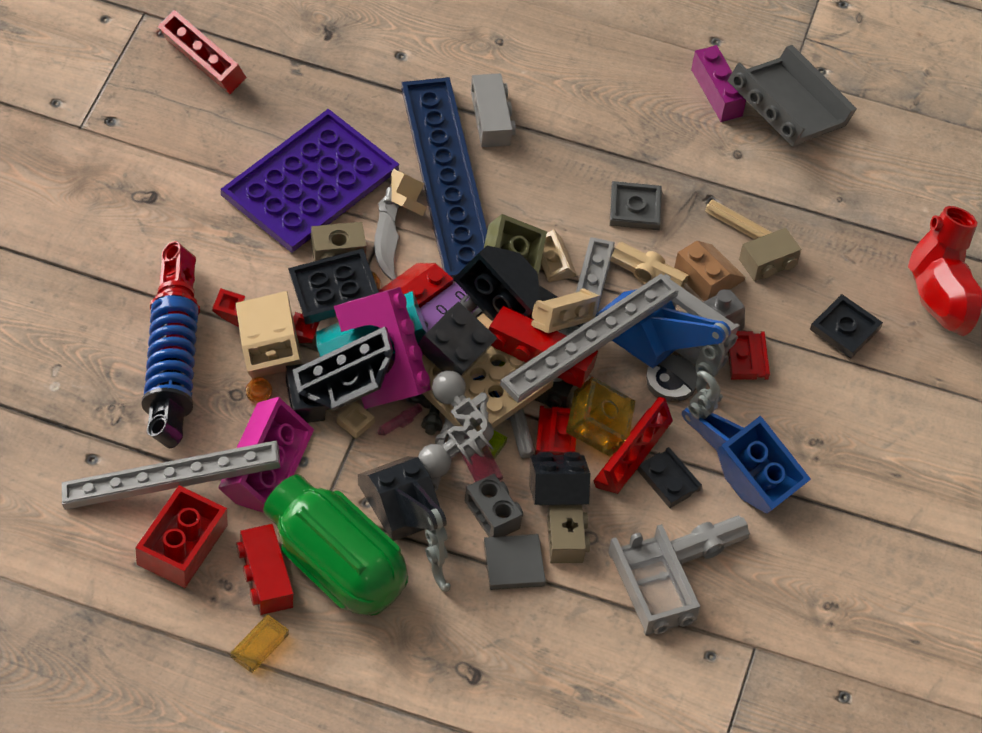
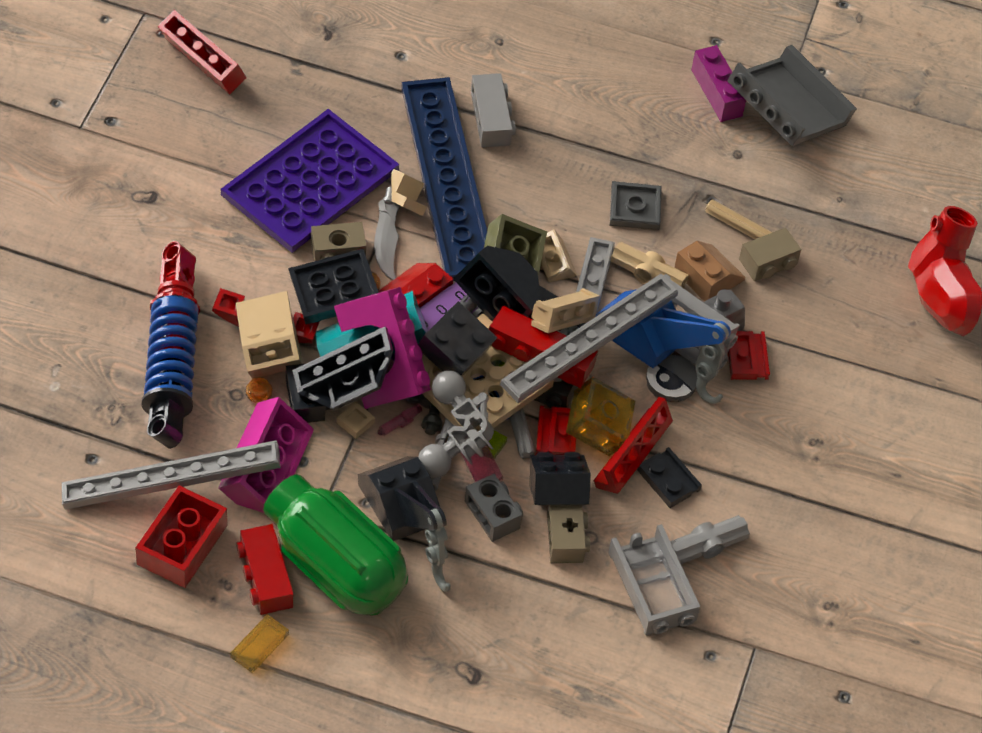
dark grey tile [483,534,546,590] -> none
blue slope [682,371,811,514] -> none
black plate [810,294,883,359] -> none

